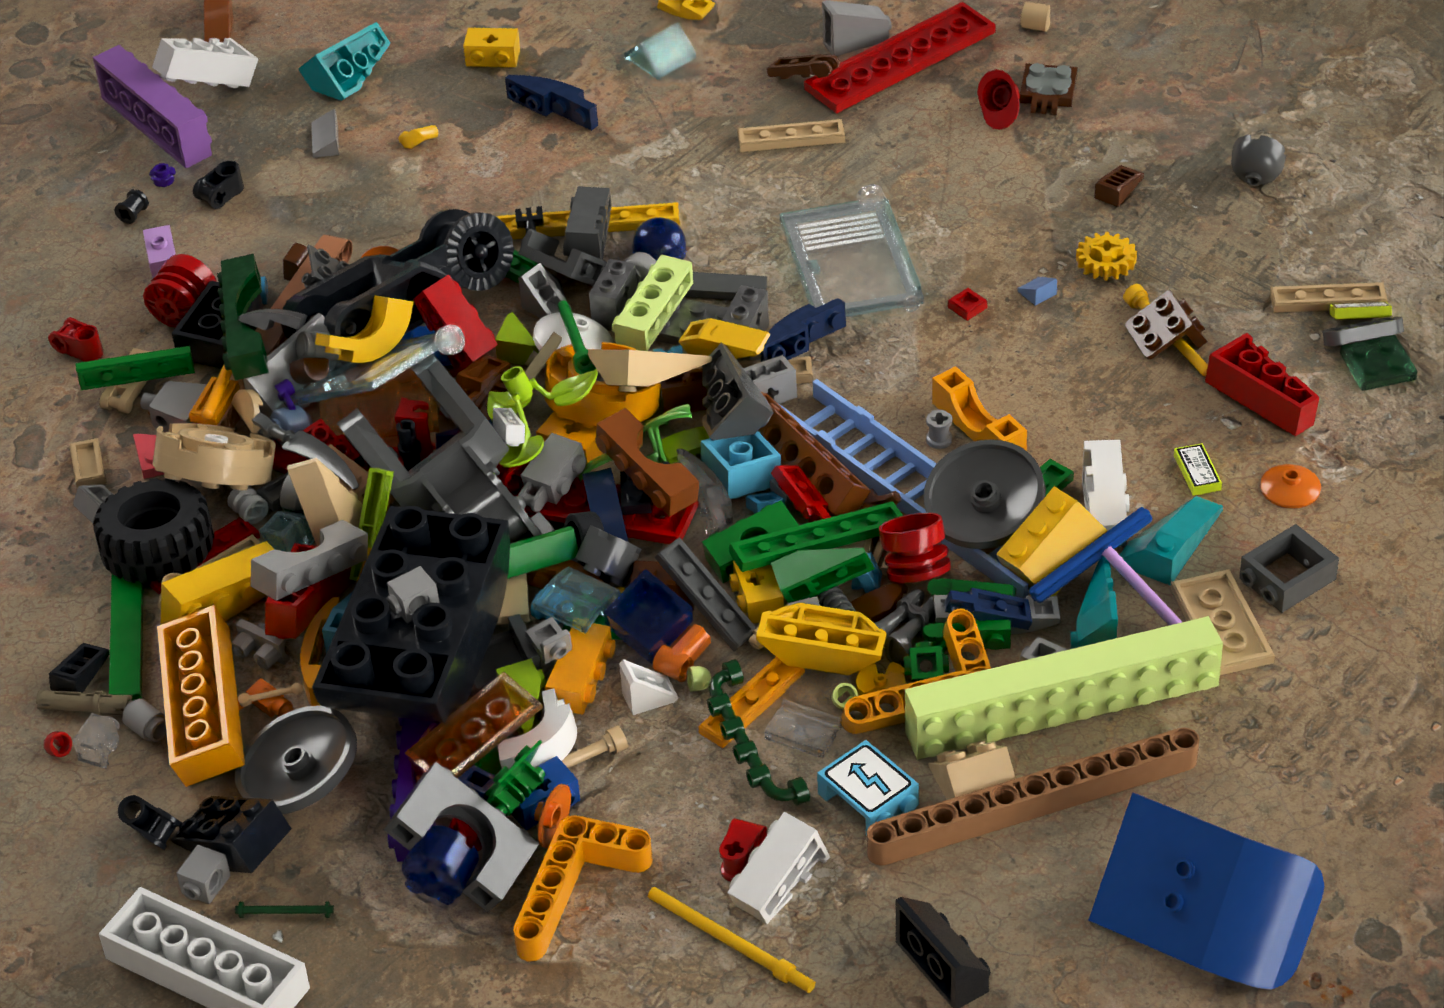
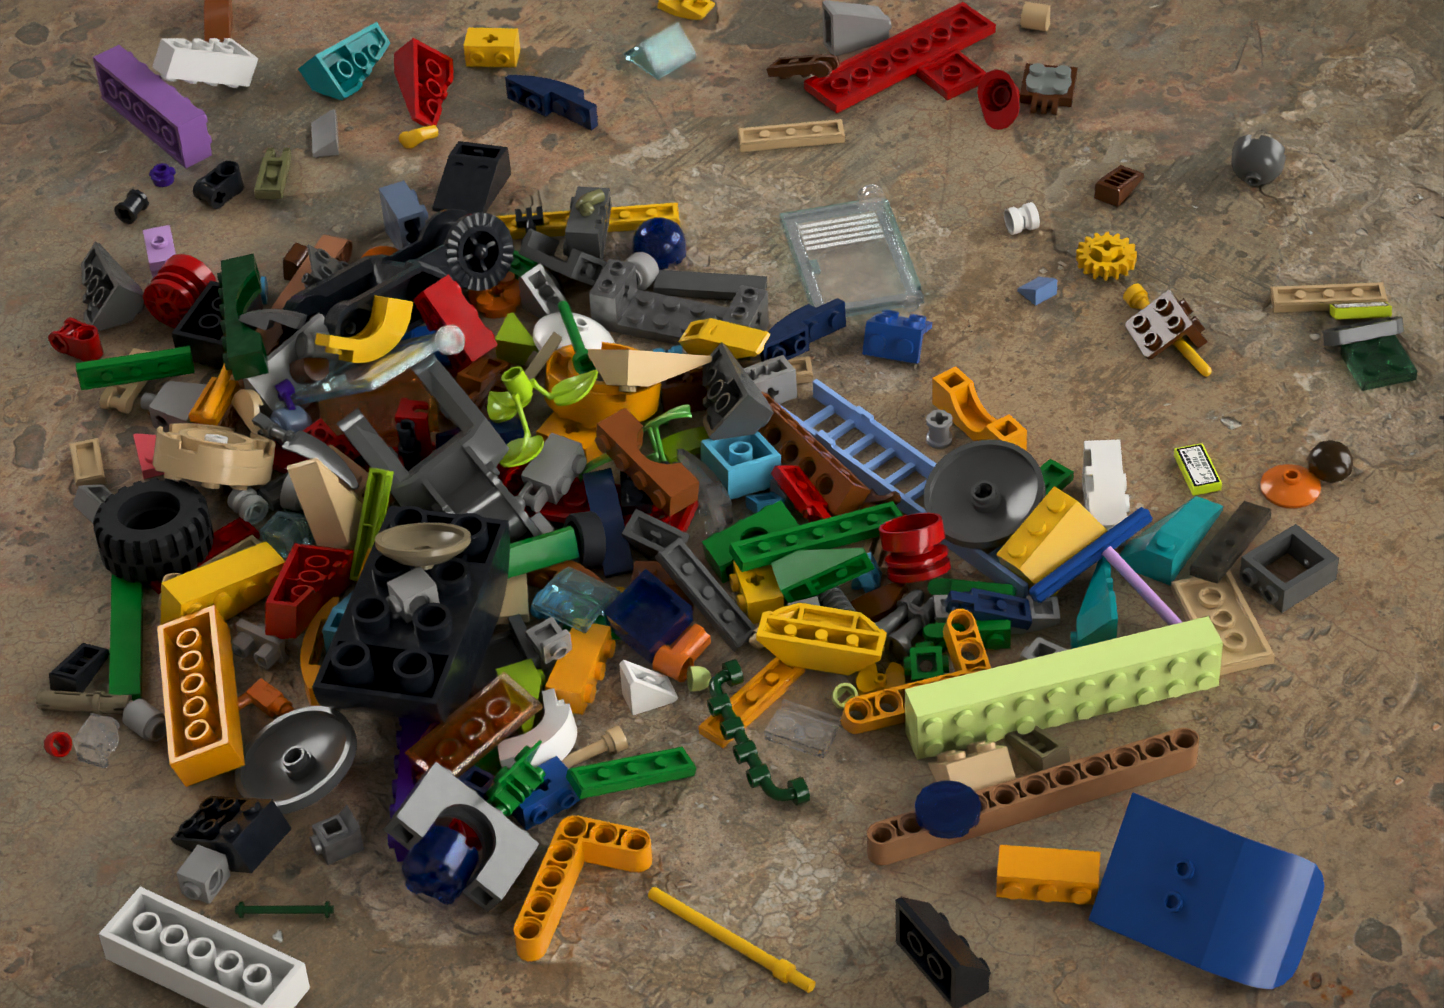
black piece [117,795,183,851] -> none
tan hinge [238,683,303,707] -> none
light grey arch [251,520,368,601] -> none
white piece [493,408,525,446] -> none
orange dish [534,784,571,848] -> none
dark grey cylinder [575,525,642,587] -> none
yellowish green brick [612,254,693,351] -> none
red piece [719,818,767,882] -> none
white wedge [727,812,830,924] -> none
panel [817,740,919,836] -> none
red tile [948,288,988,321] -> none
red wedge [1205,333,1320,437] -> none
none -> dark grey wedge [81,242,145,331]
none -> olive hinge [254,148,292,200]
none -> flat silver window [309,804,364,865]
none -> dark tan dish [375,523,471,570]
none -> sand blue brick [379,181,428,250]
none -> red wedge [394,38,454,127]
none -> black slope [432,141,511,213]
none -> orange plate [468,271,522,318]
none -> green tile [566,747,697,799]
none -> olive arm [575,189,605,217]
none -> dark grey slope [622,509,690,561]
none -> blue bracket [862,310,933,364]
none -> clear blue tile [915,780,981,839]
none -> red tile [916,49,987,100]
none -> light orange brick [996,844,1101,905]
none -> white wheel [1004,202,1040,235]
none -> dark tan slope [1005,726,1070,772]
none -> clear smoke tile [1190,501,1271,584]
none -> dark brown hair [1306,440,1353,483]

